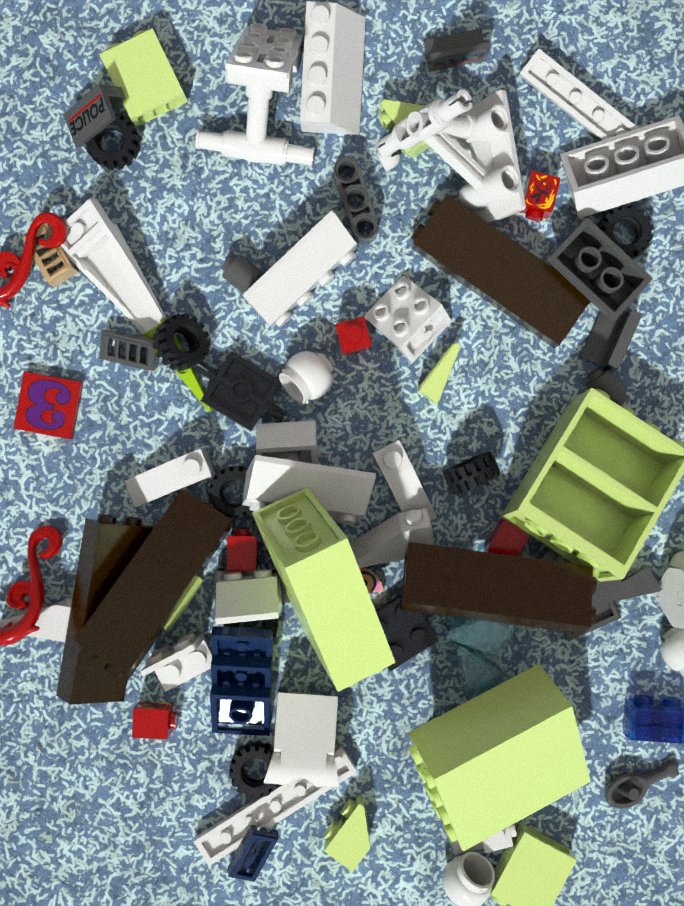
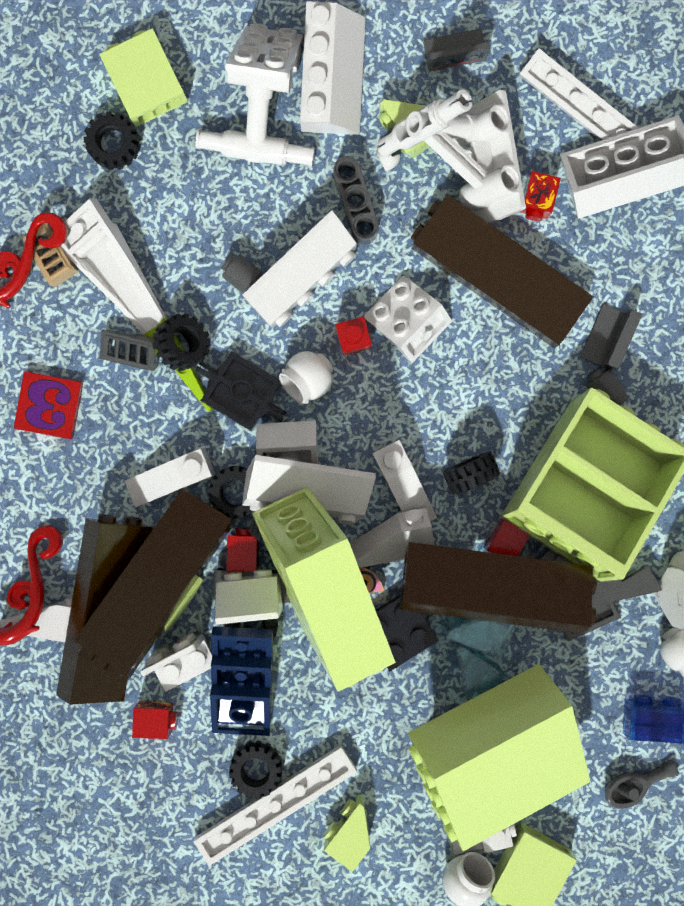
dark grey panel [63,84,126,148] -> none
dark blue tile [227,825,279,882] -> none
white piece [263,692,339,788] -> none
yellowish green slope [417,343,460,404] -> none
dark grey slope [547,217,653,322] -> none
black tyre [598,204,654,259] -> none

